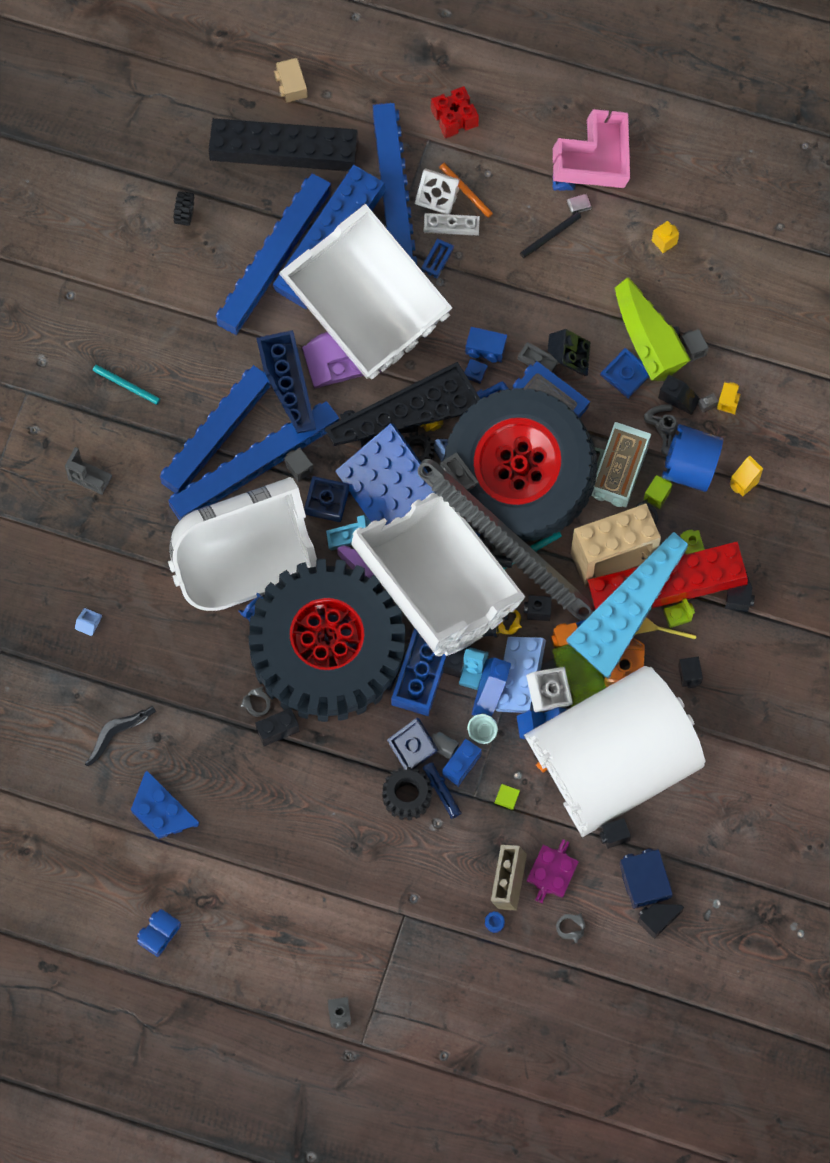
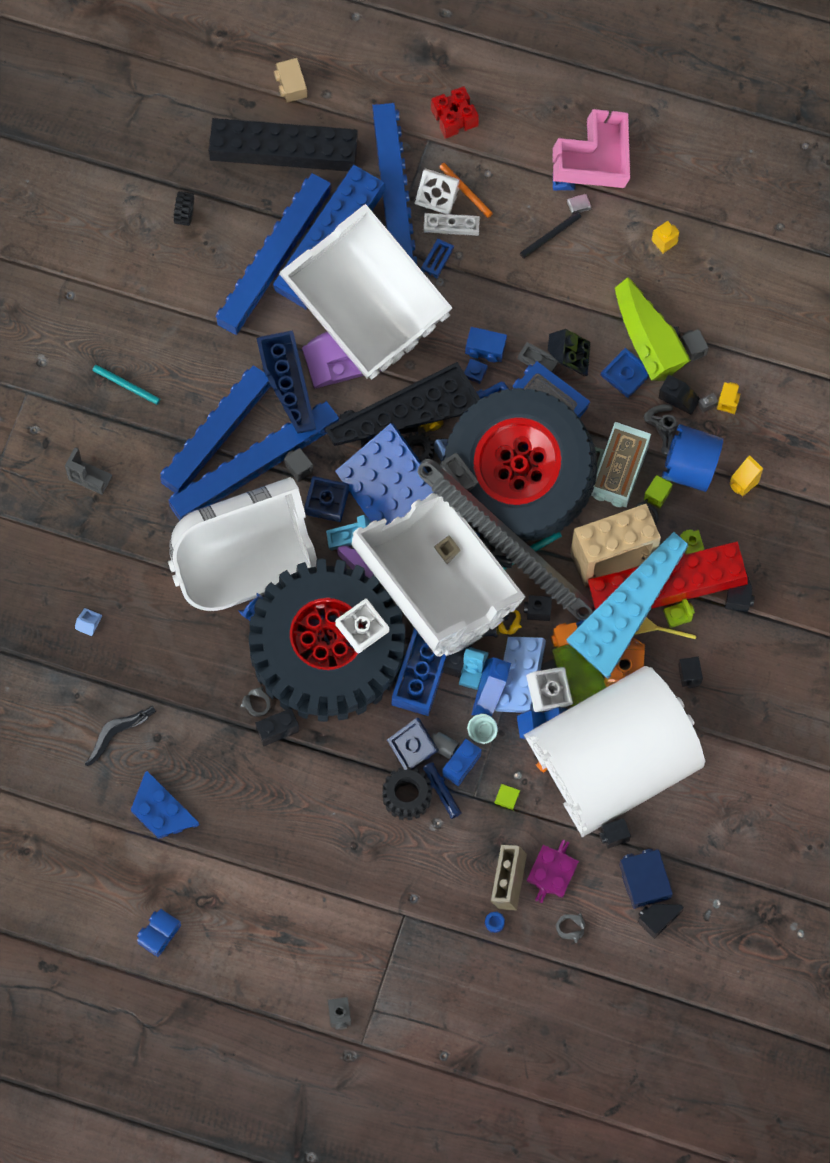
none -> white brick [336,599,389,653]
none -> dark tan slope [434,536,461,564]

